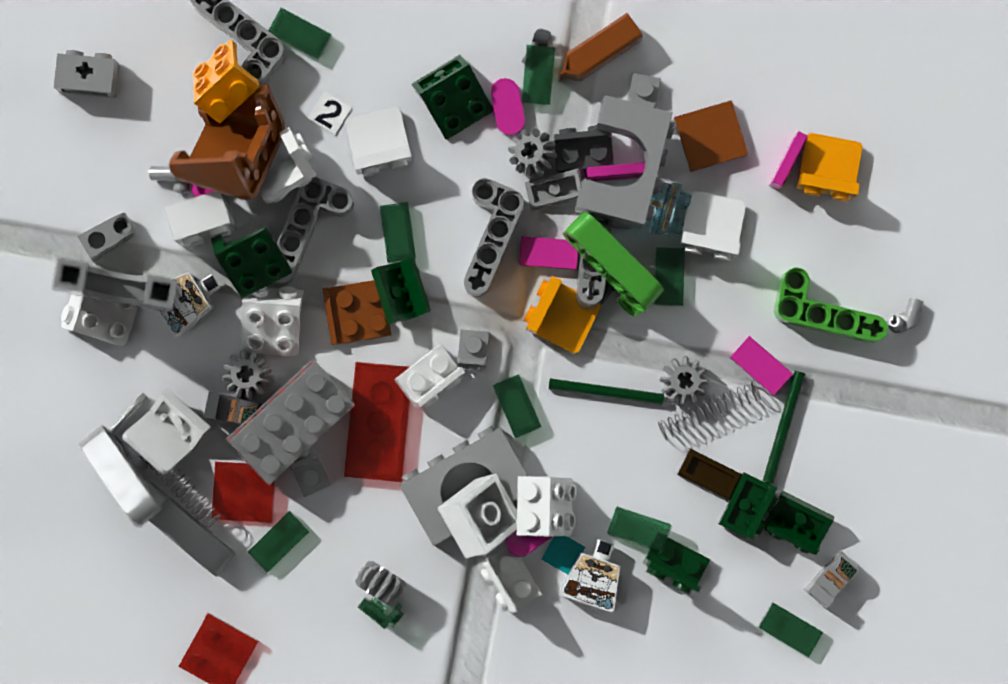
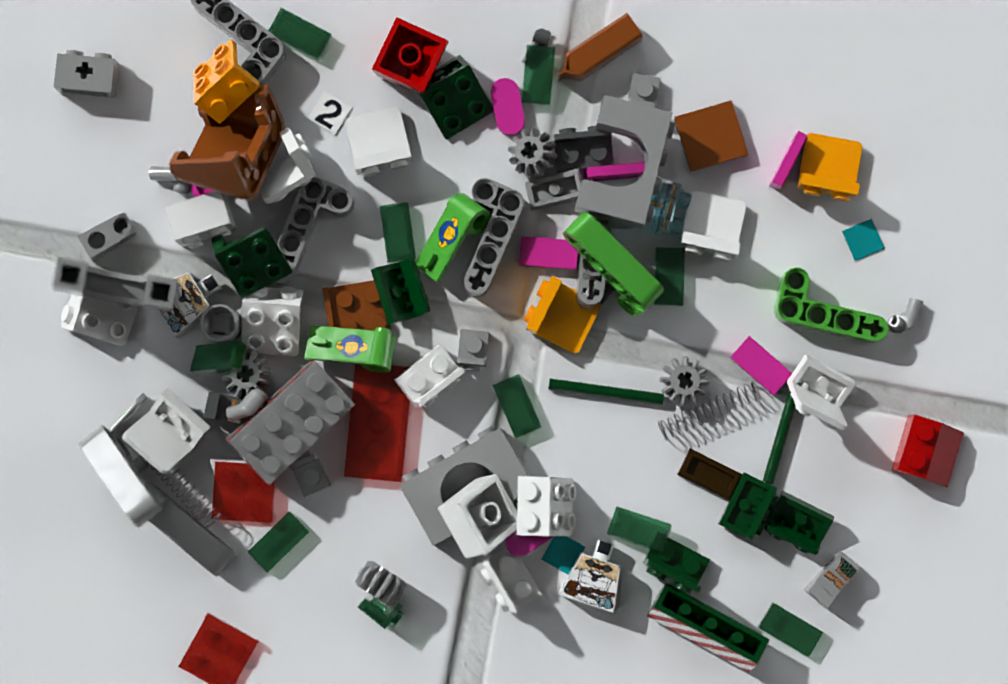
none -> clear green tile [190,341,247,376]
none -> light grey wheel [200,304,242,344]
none -> light grey arm [226,389,268,421]
none -> bright green door [304,325,397,373]
none -> red slope [372,17,449,94]
none -> bright green door [416,193,490,283]
none -> dark green brick [647,583,770,672]
none -> white bracket [787,354,856,431]
none -> teal sticker [842,219,884,261]
none -> red slope [892,414,964,487]

